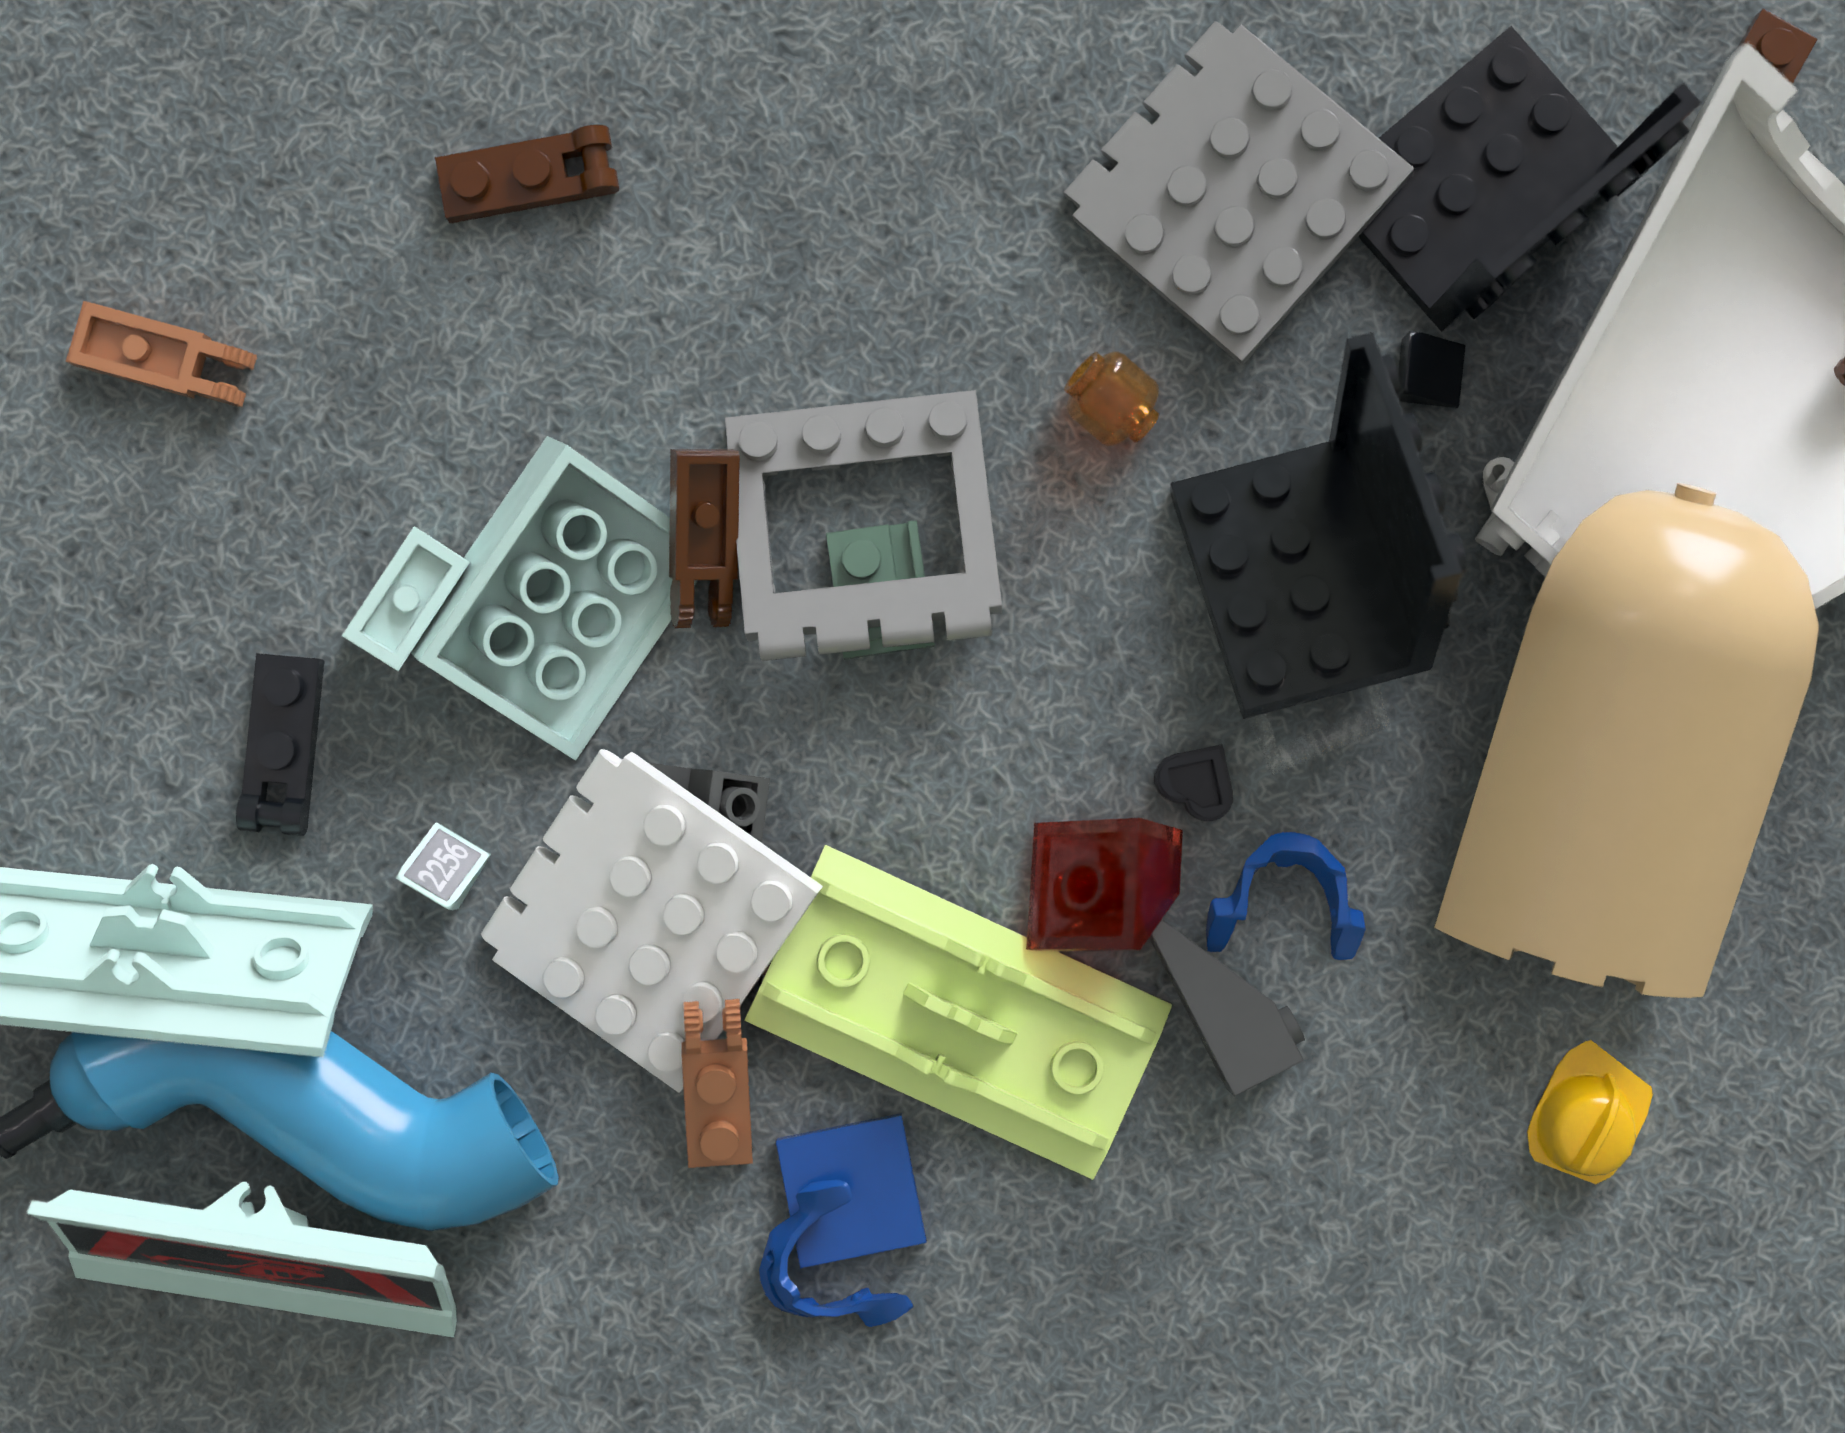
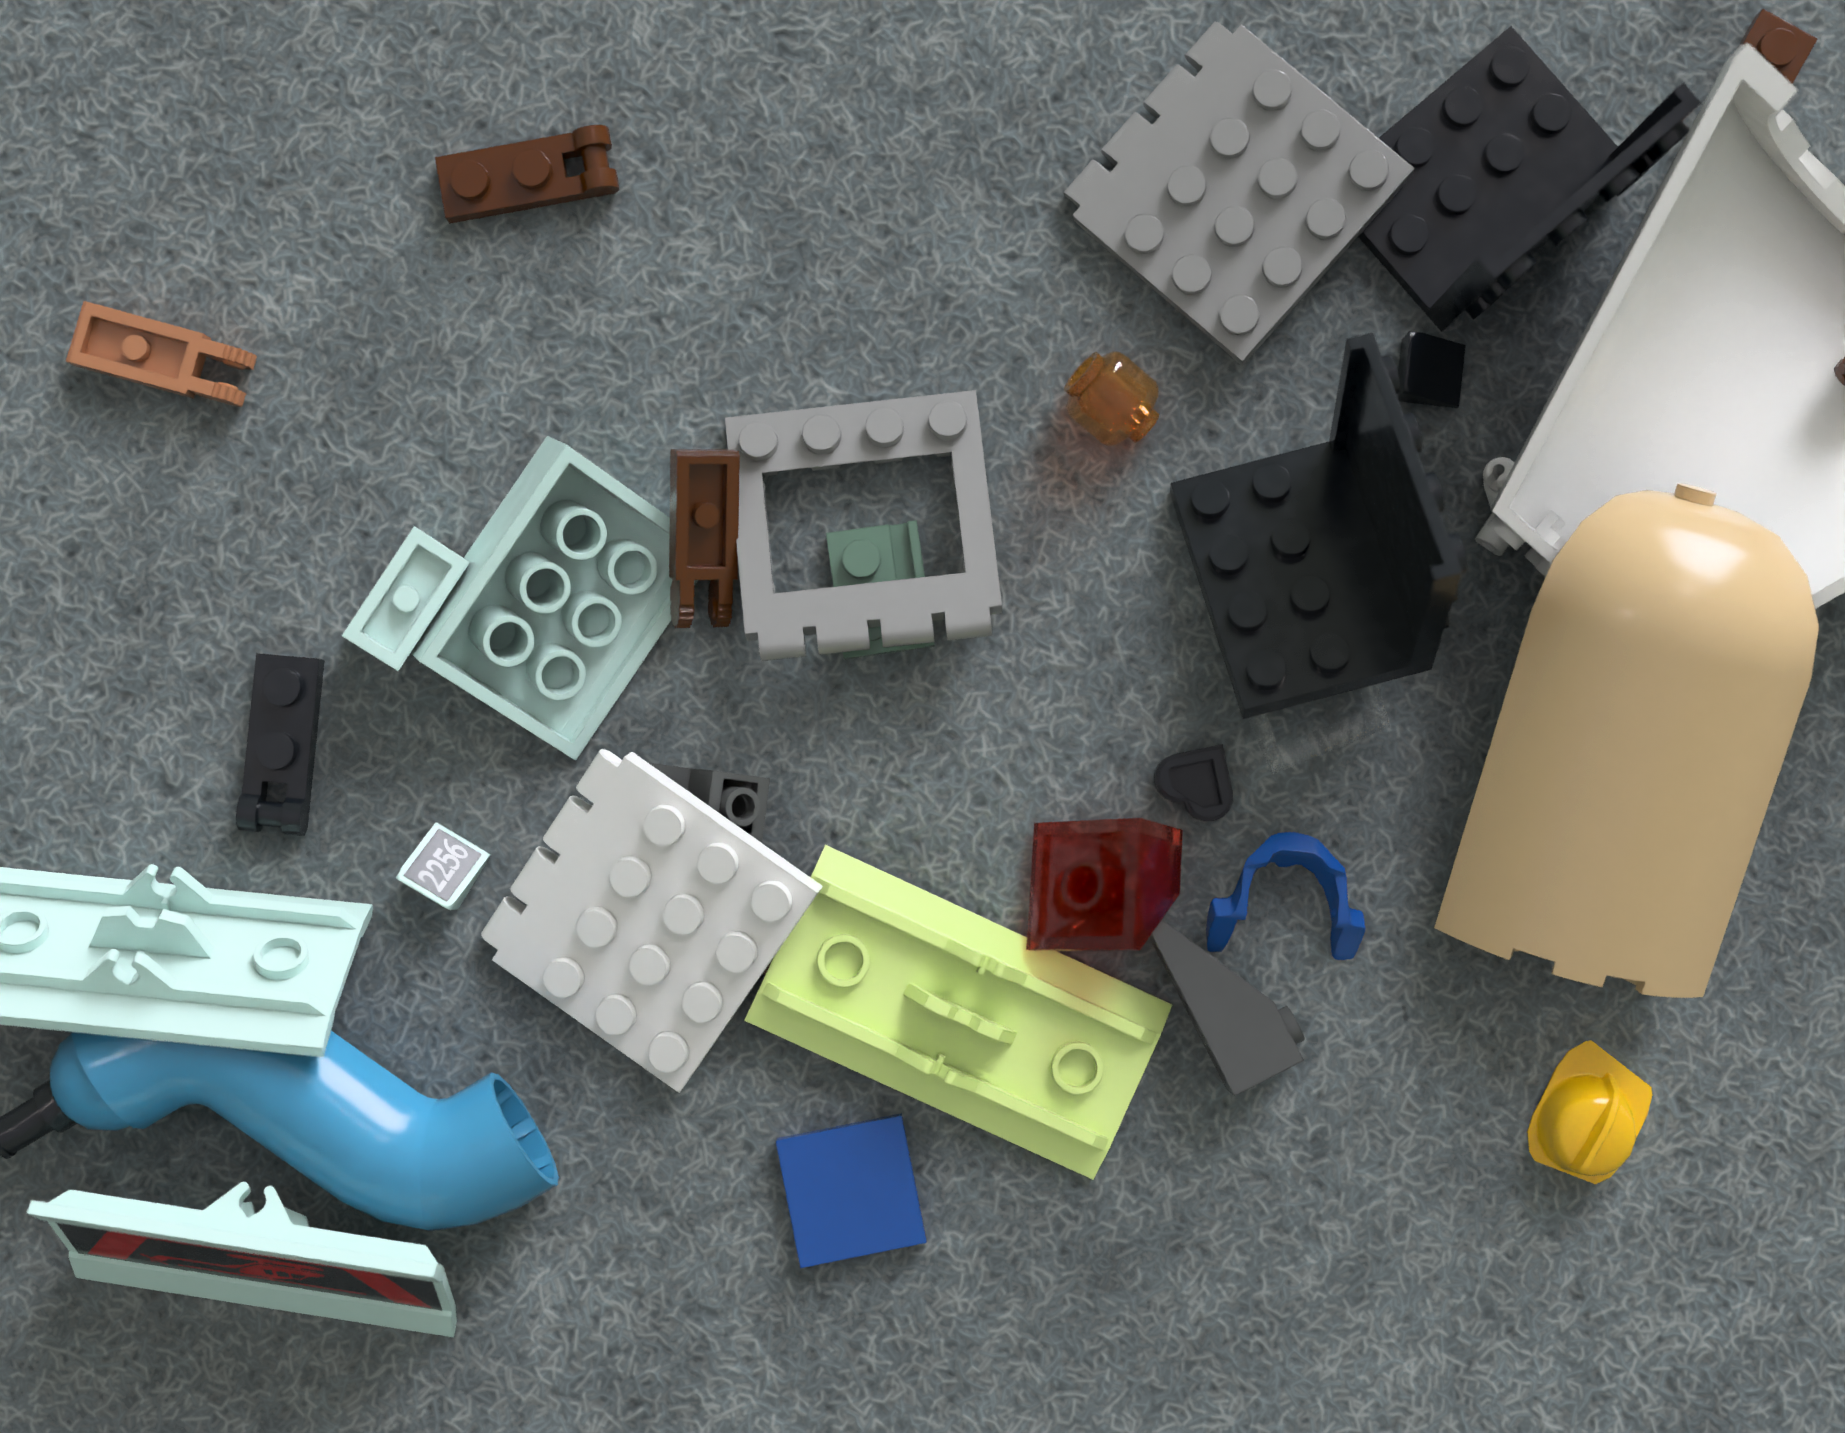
nougat hinge [681,999,753,1168] -> none
blue helmet [759,1179,913,1327] -> none

